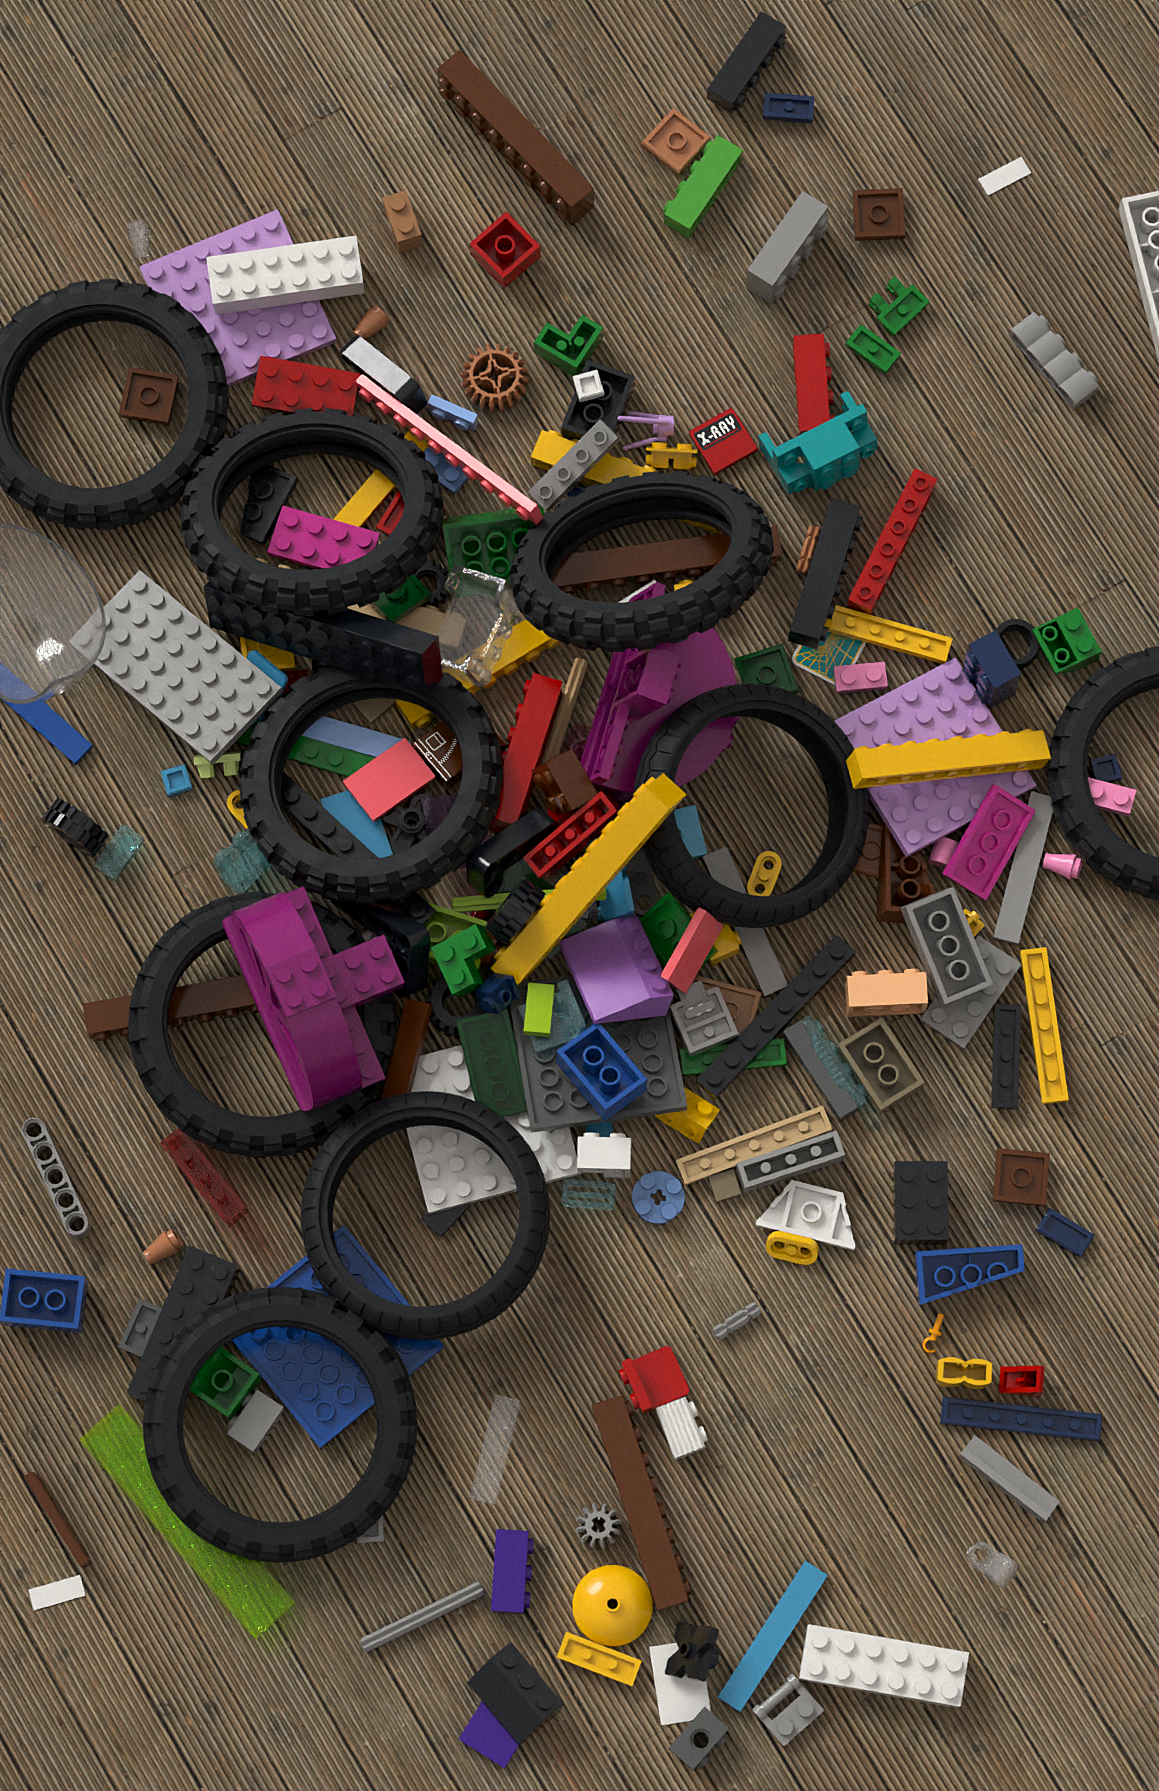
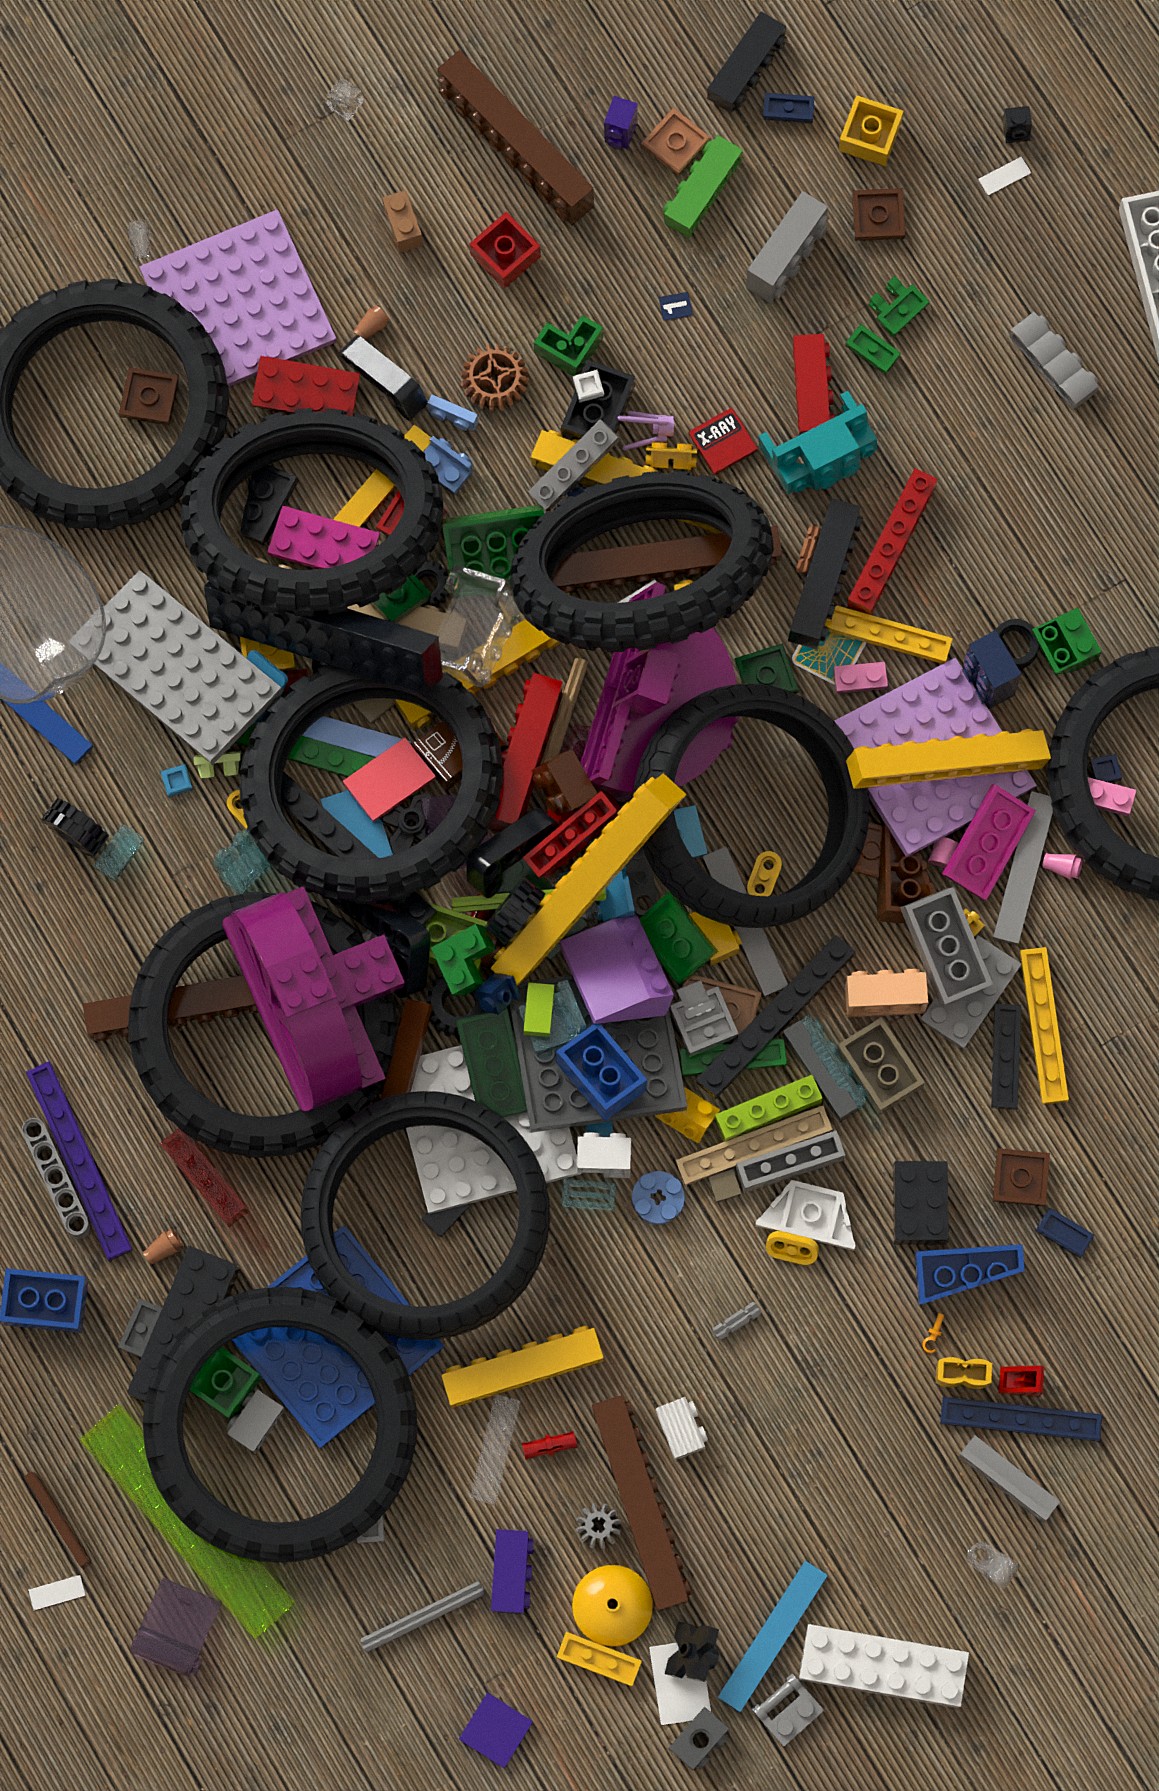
white brick [206,236,365,315] -> none
plate [356,374,543,525] -> none
black slope [467,1642,563,1745] -> none
red bracket [618,1346,689,1415] -> none
coral tile [661,908,724,994] -> none
none -> dark purple tile [26,1061,133,1261]
none -> clear purple door [130,1578,222,1678]
none -> clear brick [326,77,363,121]
none -> yellow brick [441,1326,604,1408]
none -> red pin [522,1431,577,1460]
none -> dark purple brick [604,96,638,149]
none -> dark blue sticker [659,292,693,321]
none -> lime brick [715,1075,822,1142]
none -> yellow brick [839,95,903,167]
none -> black brick [1002,106,1032,143]

